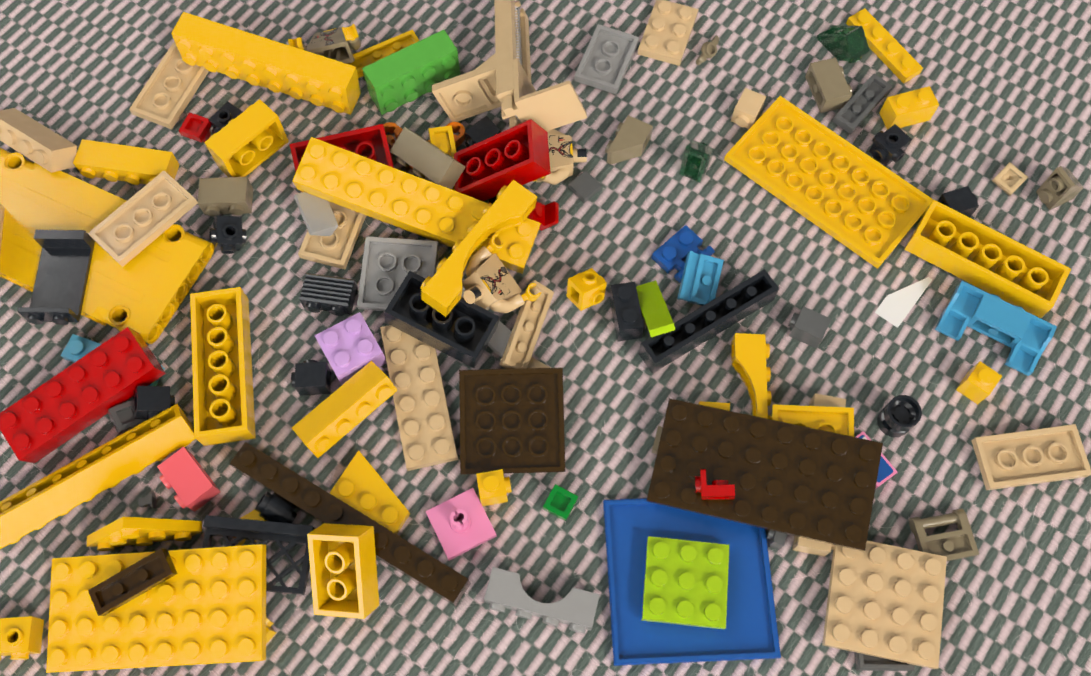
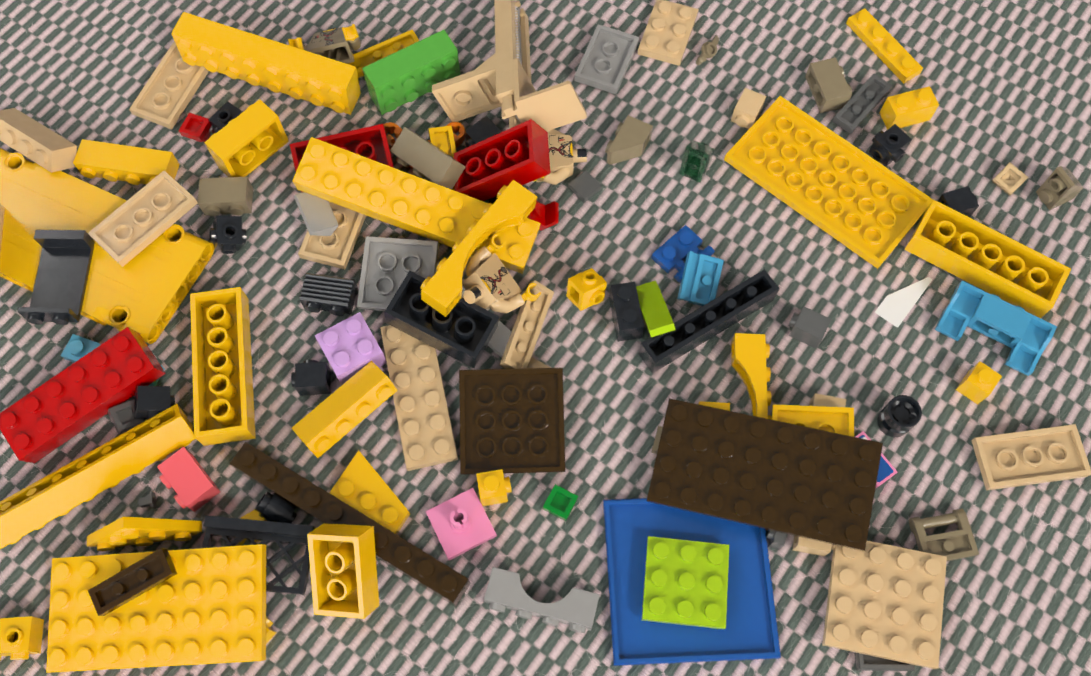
red bracket [695,469,735,500] -> none
clear green slope [817,25,870,63] -> none

